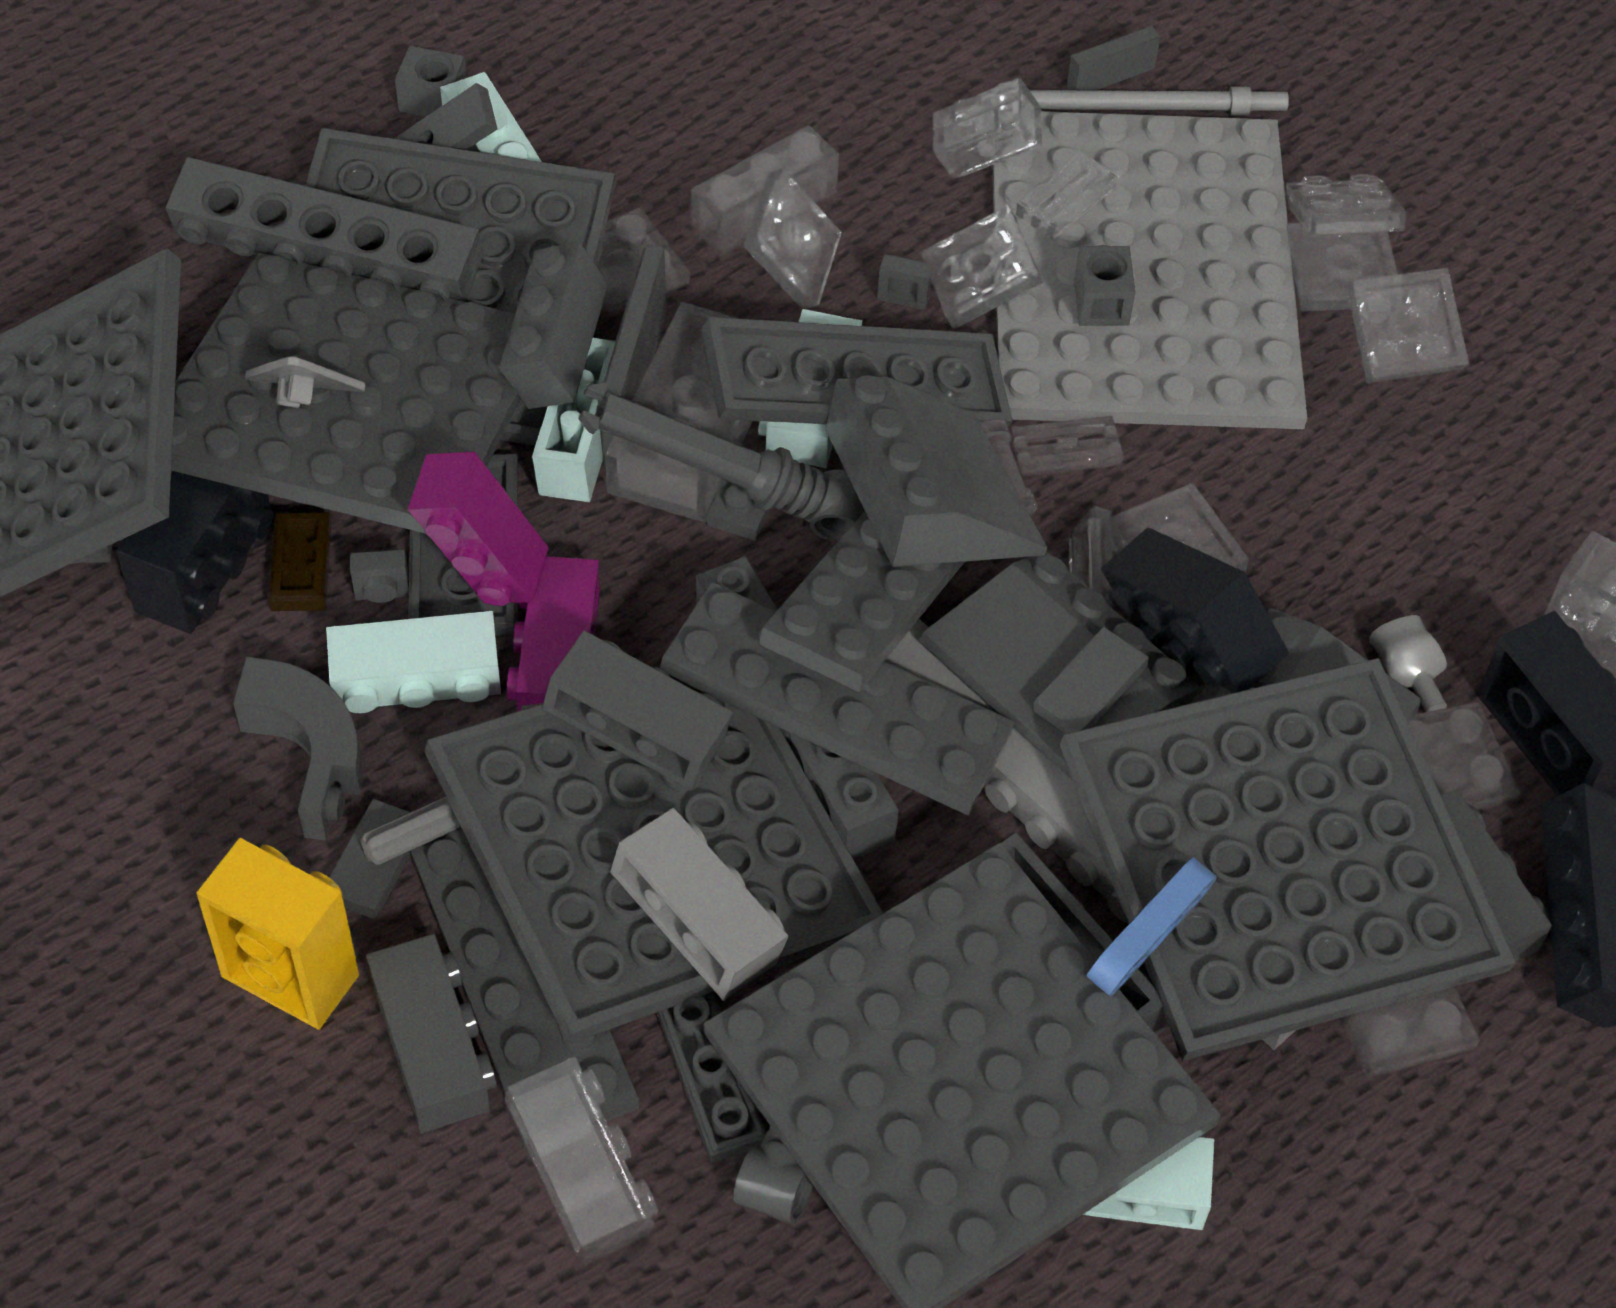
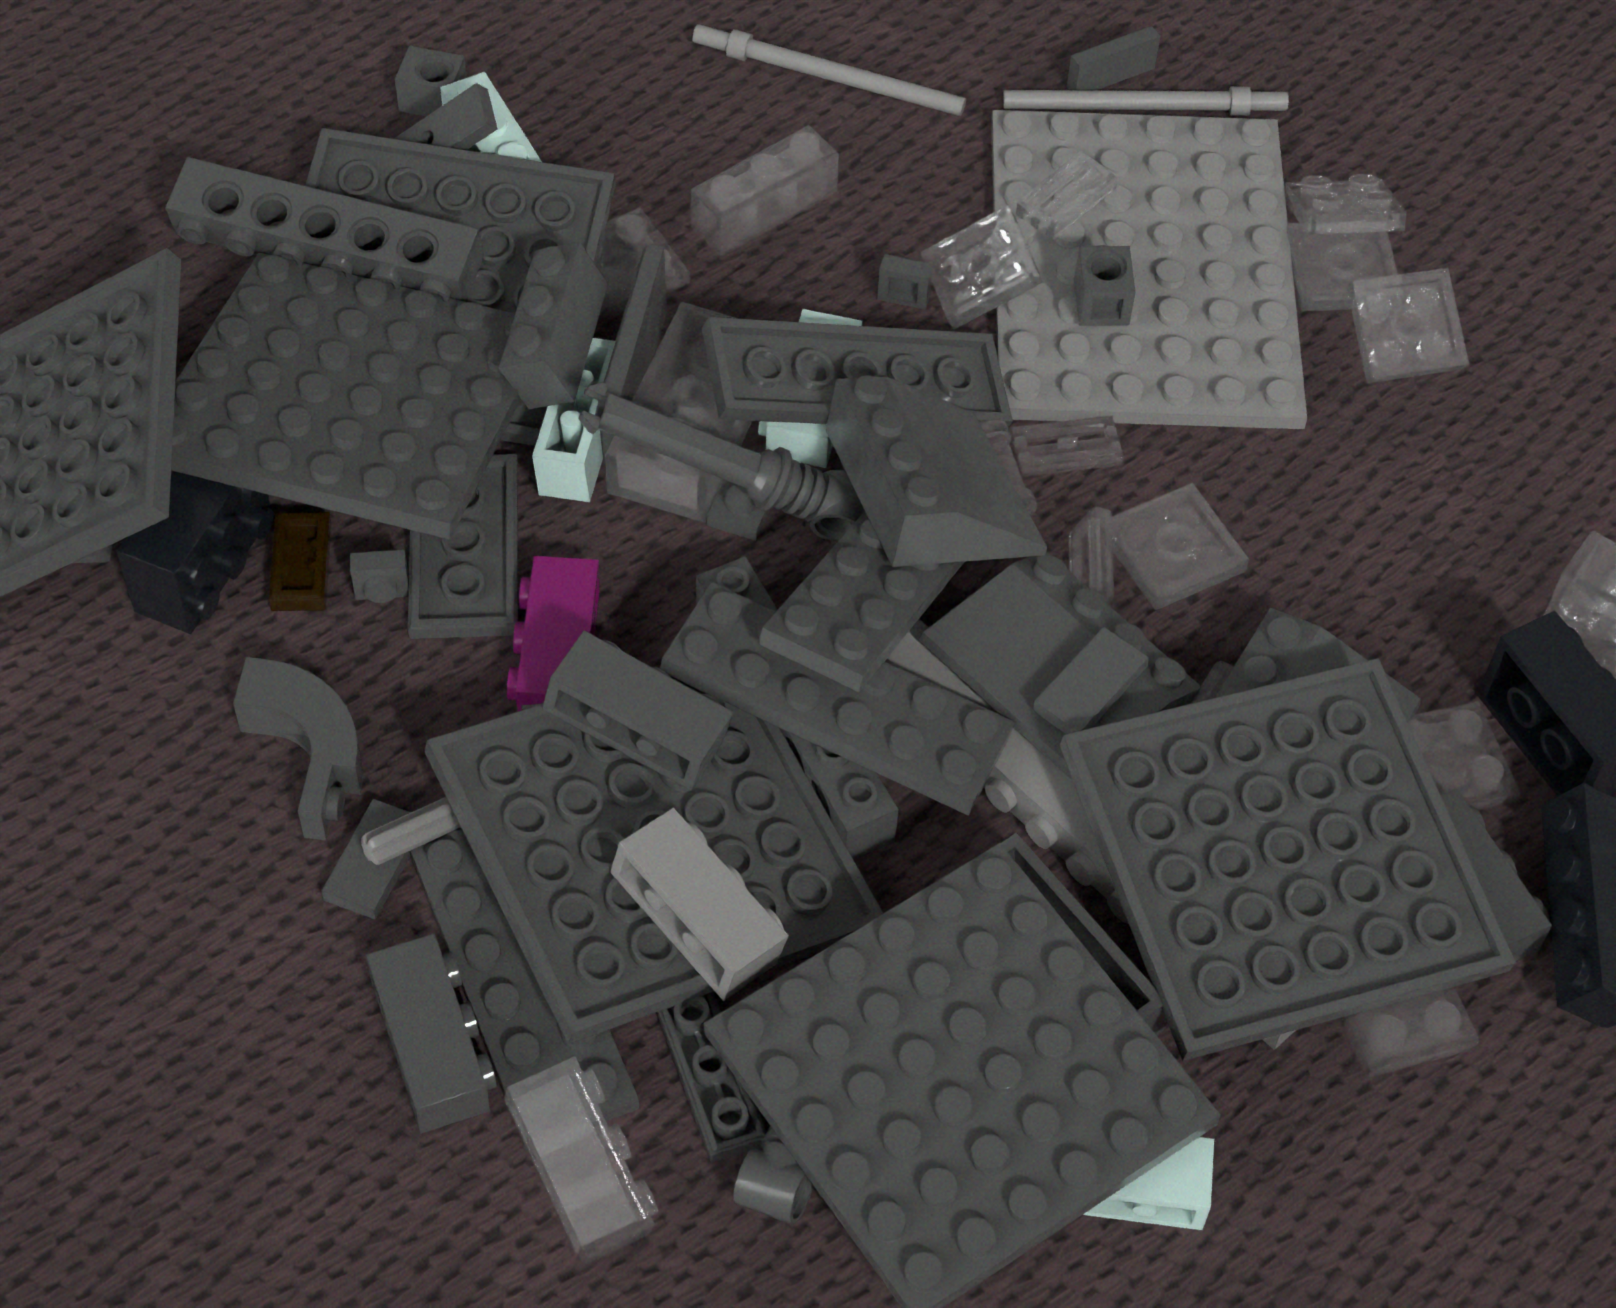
yellow brick [196,838,359,1030] -> none
light grey piece [245,357,365,408] -> none
light aqua brick [326,611,501,713] -> none
magenta brick [407,451,549,606] -> none
clear plate [743,168,842,309] -> none
clear brick [933,78,1042,179] -> none
medium blue beam [1086,857,1217,997] -> none
black brick [1100,527,1289,693] -> none
light grey piece [1369,615,1447,716] -> none
none -> light grey bar [692,24,966,116]

